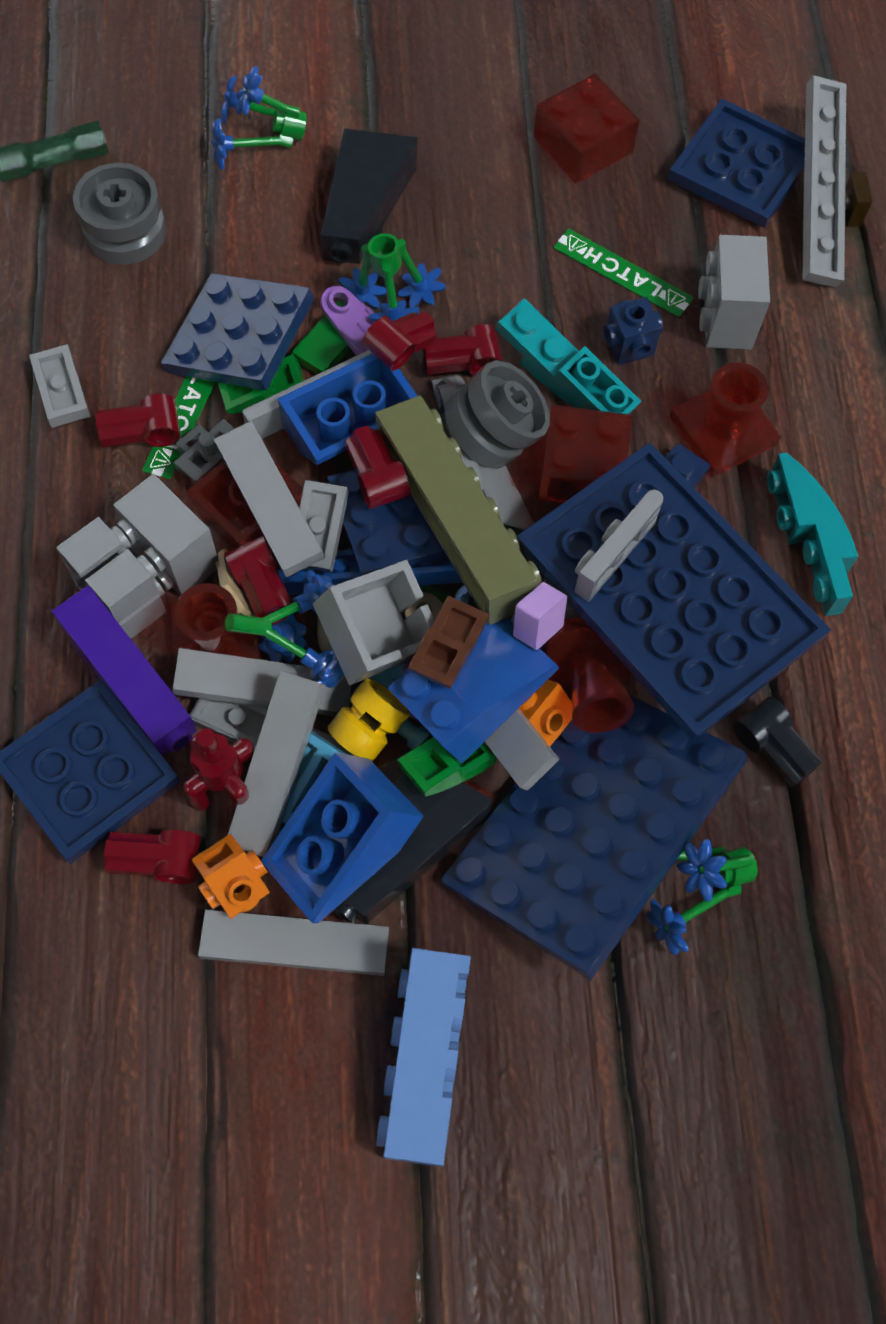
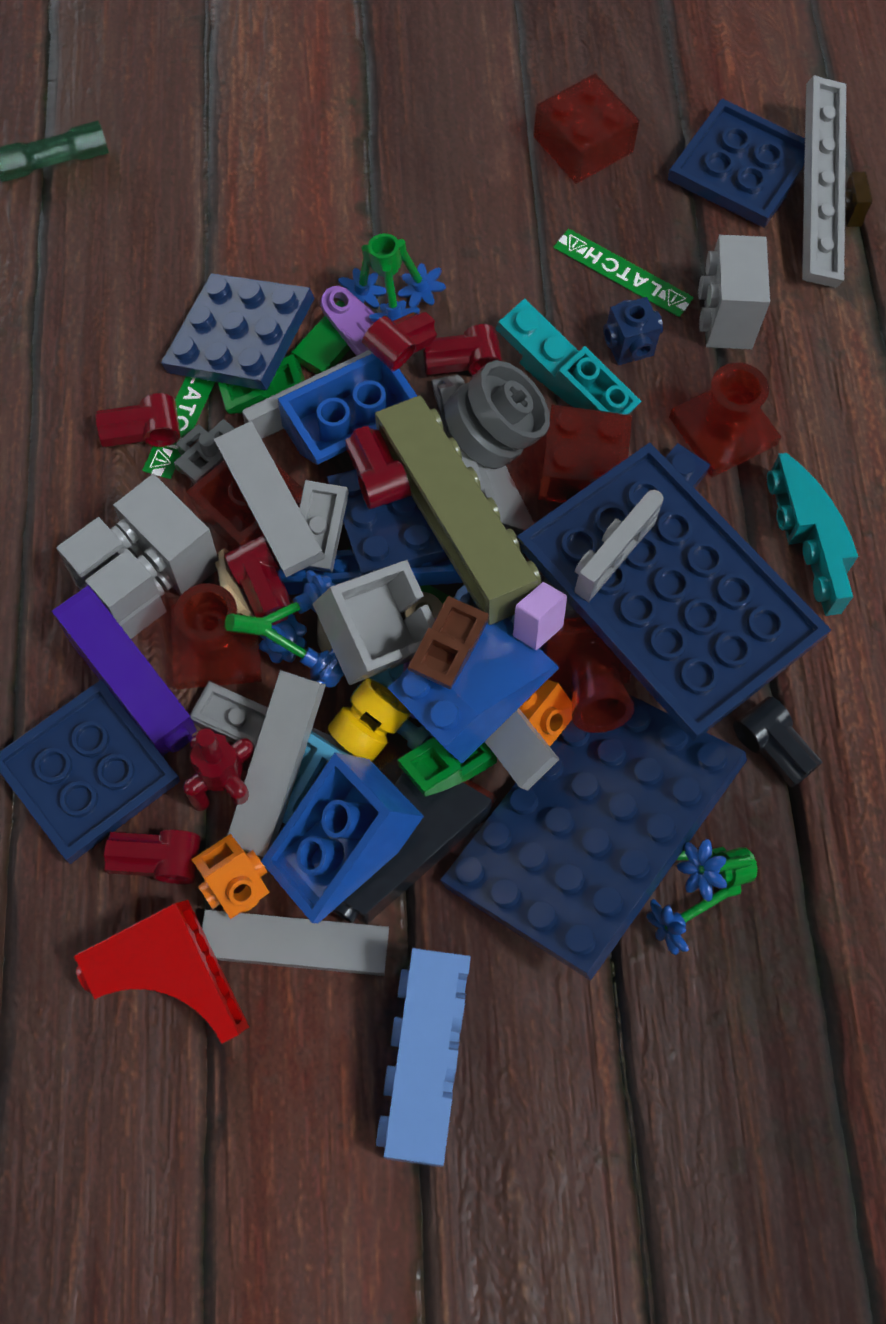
light grey plate [29,344,91,428] -> none
dark grey wheel [73,162,167,265] -> none
light grey tile [172,648,351,716] -> none
plant [211,66,307,170] -> none
black slope [321,128,418,264] -> none
none -> red arch [74,899,249,1044]

